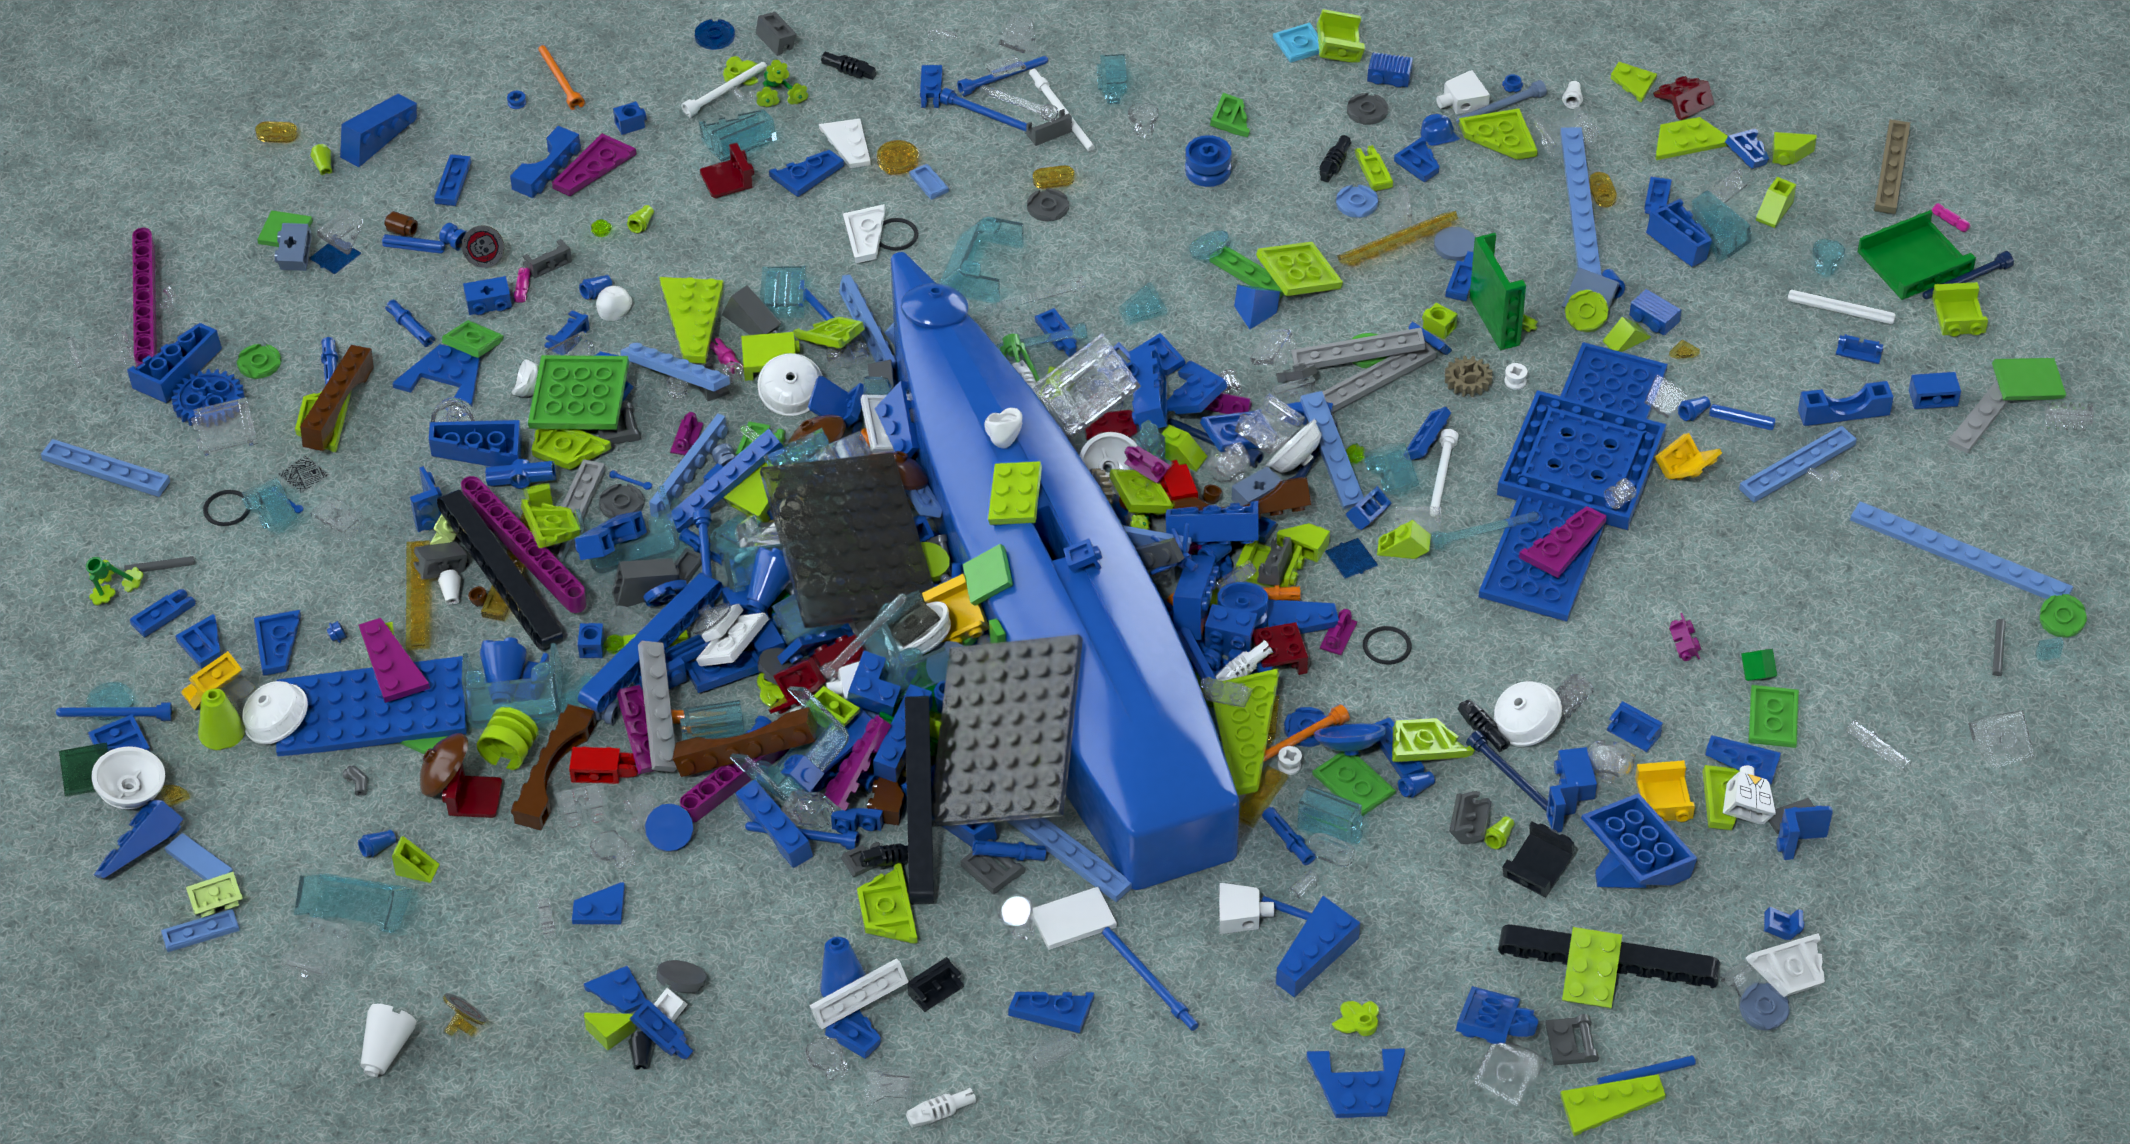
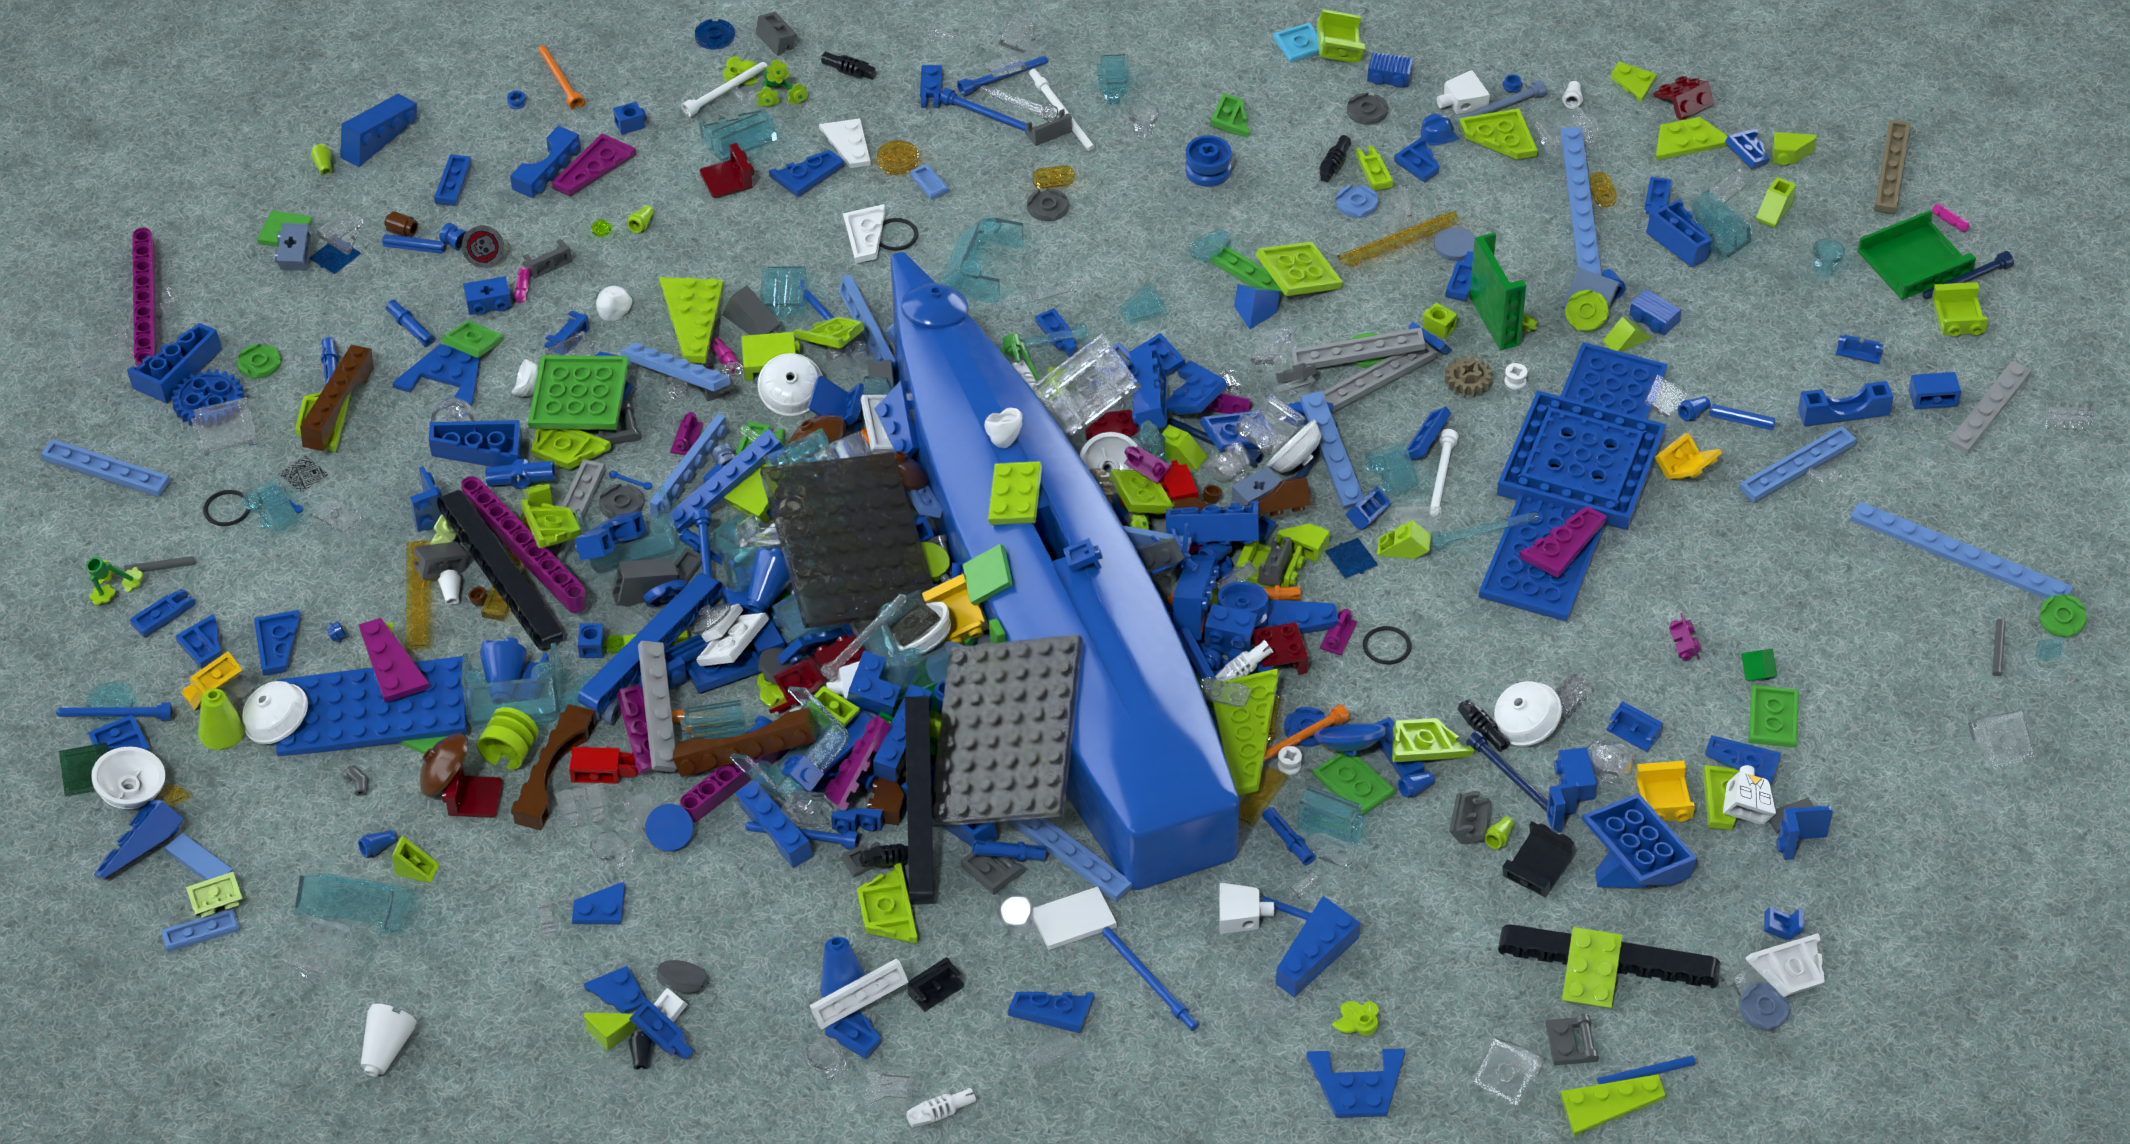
clear yellow plate [255,121,298,143] -> none
shield [443,993,486,1037] -> none
blue cone [579,275,612,300] -> none
clear neon green plate [1345,443,1365,464] -> none
blue plate [1456,986,1538,1044] -> none
clear wheel [1604,478,1636,509] -> none
clear yellow tile [1669,339,1700,359] -> none
white axle [1788,290,1895,324] -> none
clear pin [1846,720,1912,773] -> none
bright green tile [1992,358,2066,400] -> none

